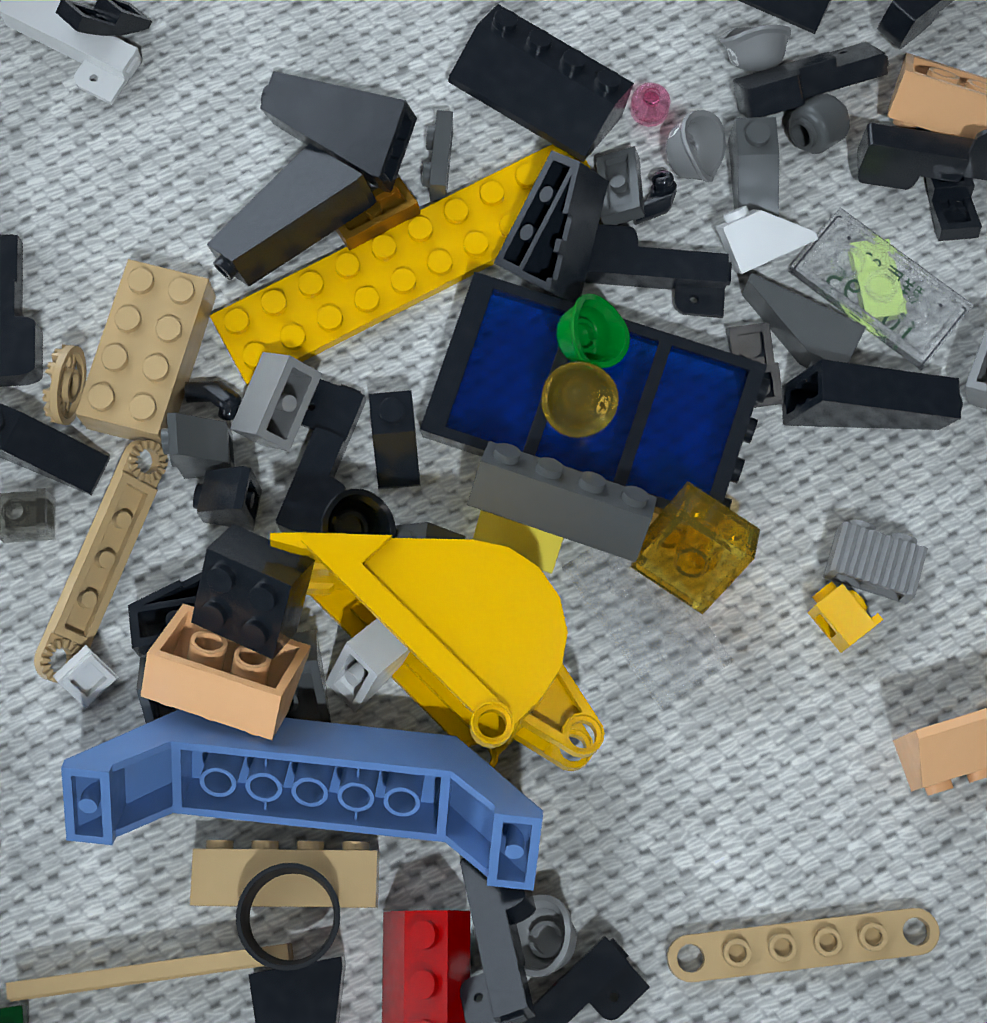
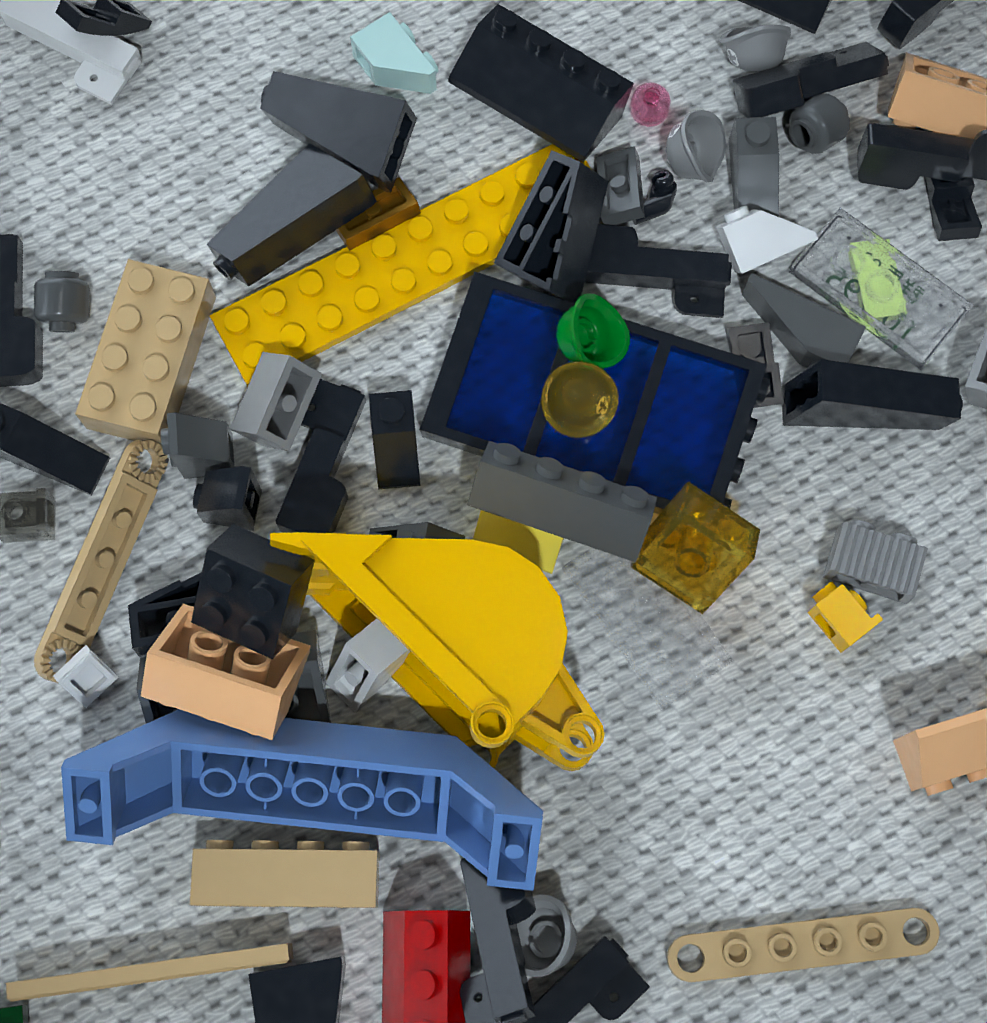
tan wheel [42,344,86,425] -> none
black arm [185,381,242,420] -> none
black tyre [236,863,340,971] -> none
black helmet [321,489,396,538] -> none
dark grey plate [422,110,453,202] -> none
none -> dark grey head [34,271,90,333]
none -> light aqua slope [350,12,438,94]

